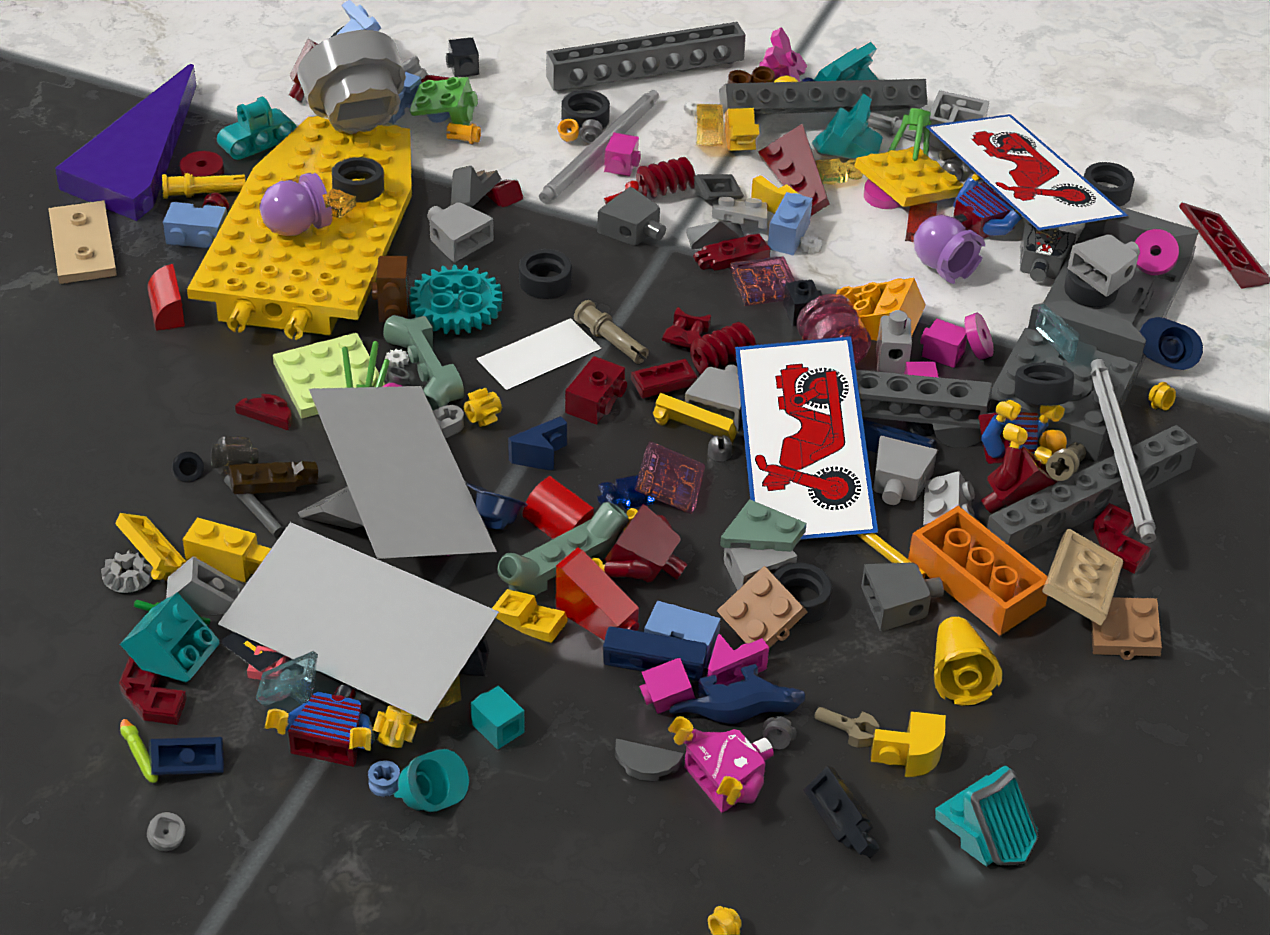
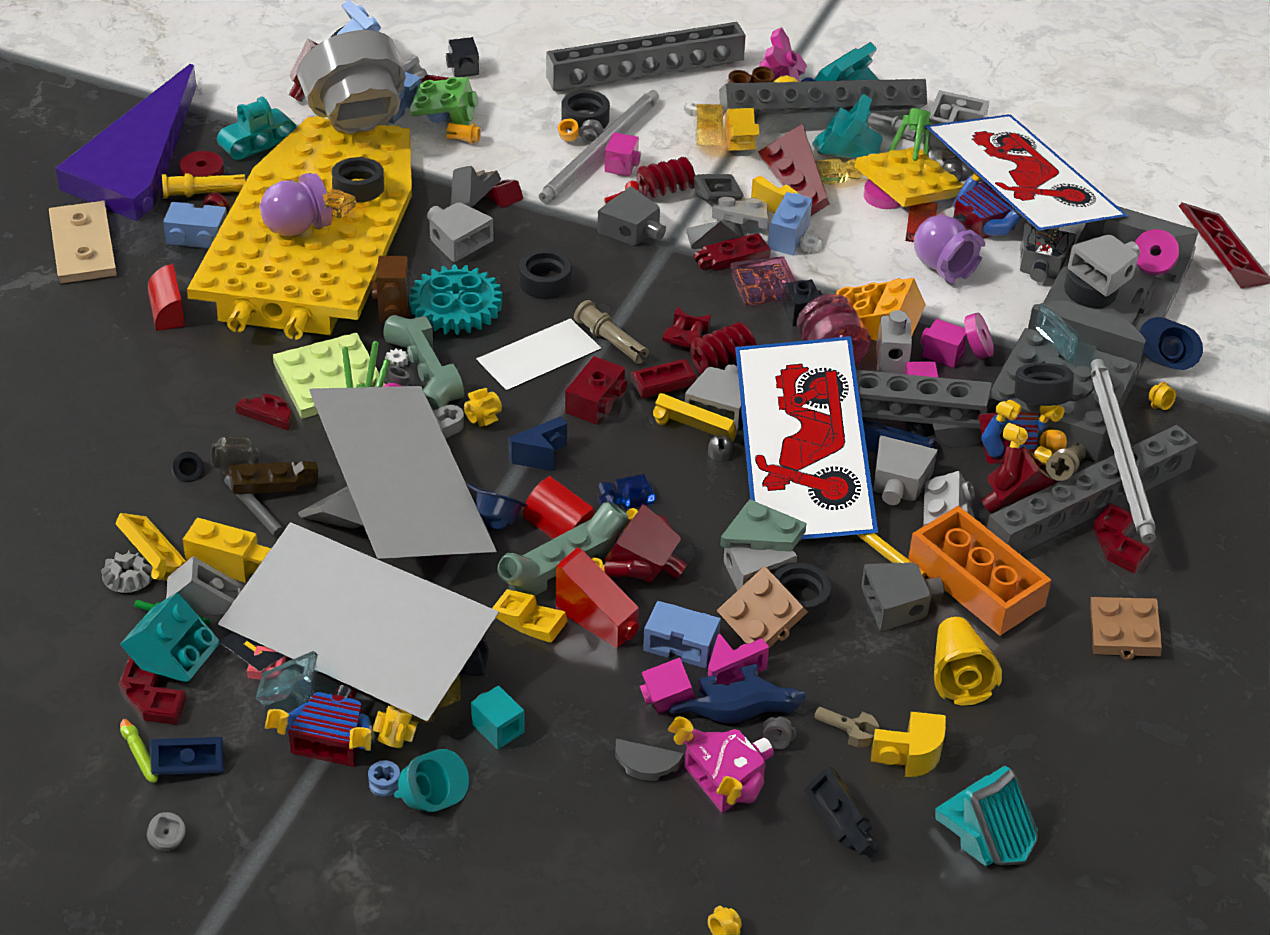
dark blue slope [603,626,707,681] -> none
clear pink tile [635,441,705,514] -> none
tan plate [1042,529,1123,625] -> none
black tyre [1084,162,1135,206] -> none

